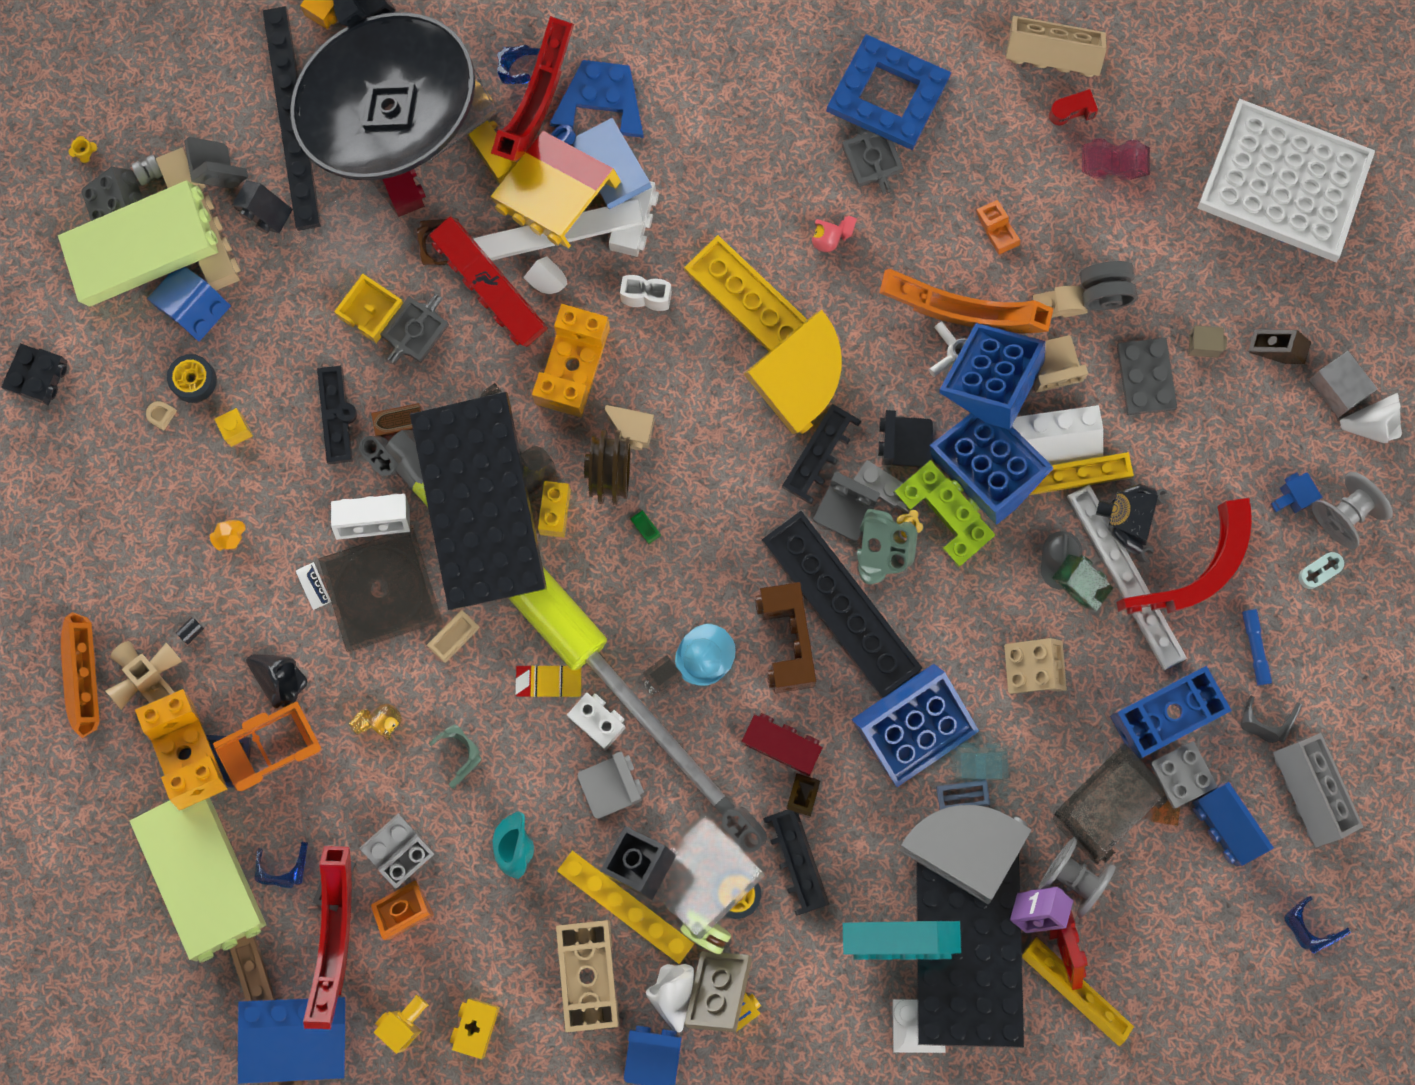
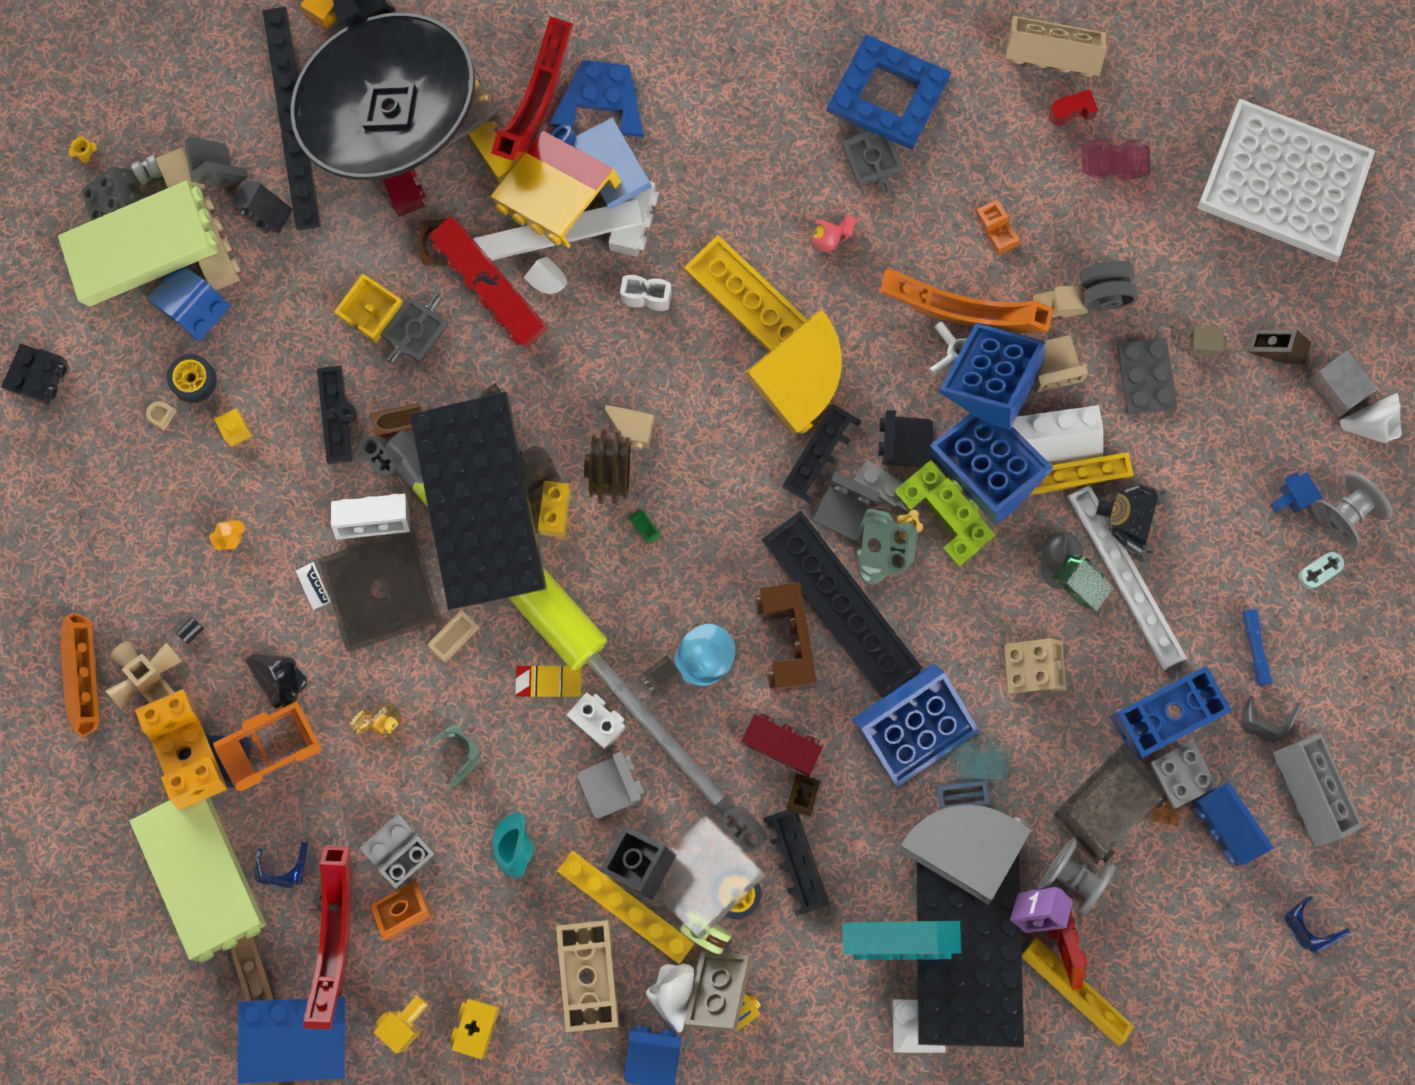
clear blue helmet [497,45,540,85] -> none
light orange plate [532,304,610,418] -> none
red arch [1116,498,1252,615] -> none

